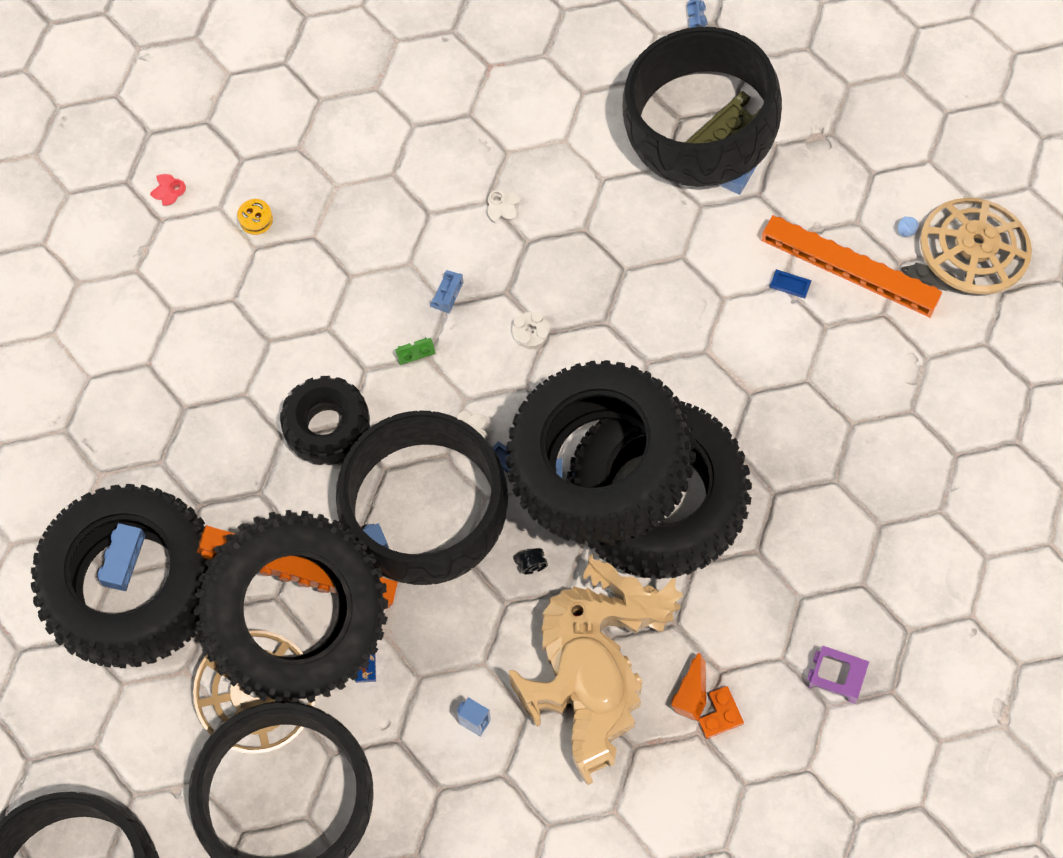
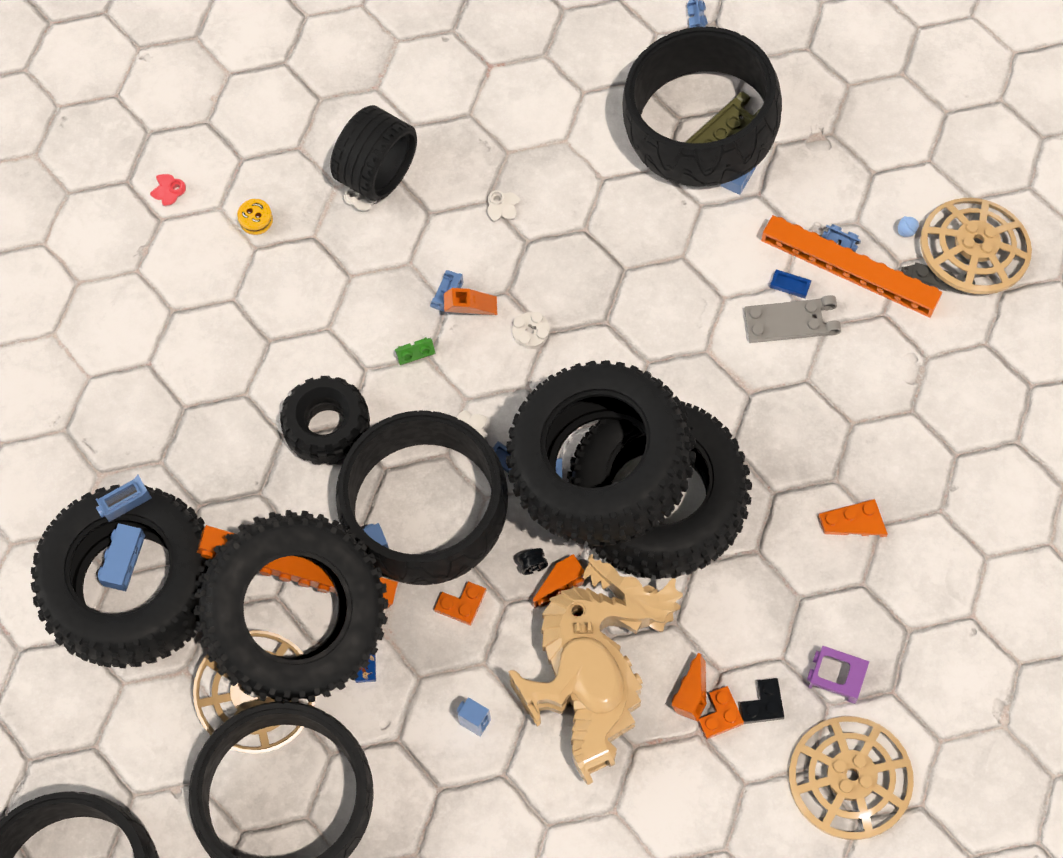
none -> medium blue window [96,475,152,522]
none -> black tyre [330,105,417,201]
none -> white plate [343,188,377,211]
none -> orange plate [434,581,486,626]
none -> orange slope [444,288,498,315]
none -> orange slope [533,554,586,608]
none -> black plate [740,678,784,724]
none -> light grey hinge [744,295,841,343]
none -> tan dish [789,716,914,840]
none -> orange wing [818,499,888,537]
none -> medium blue hinge [822,224,861,252]

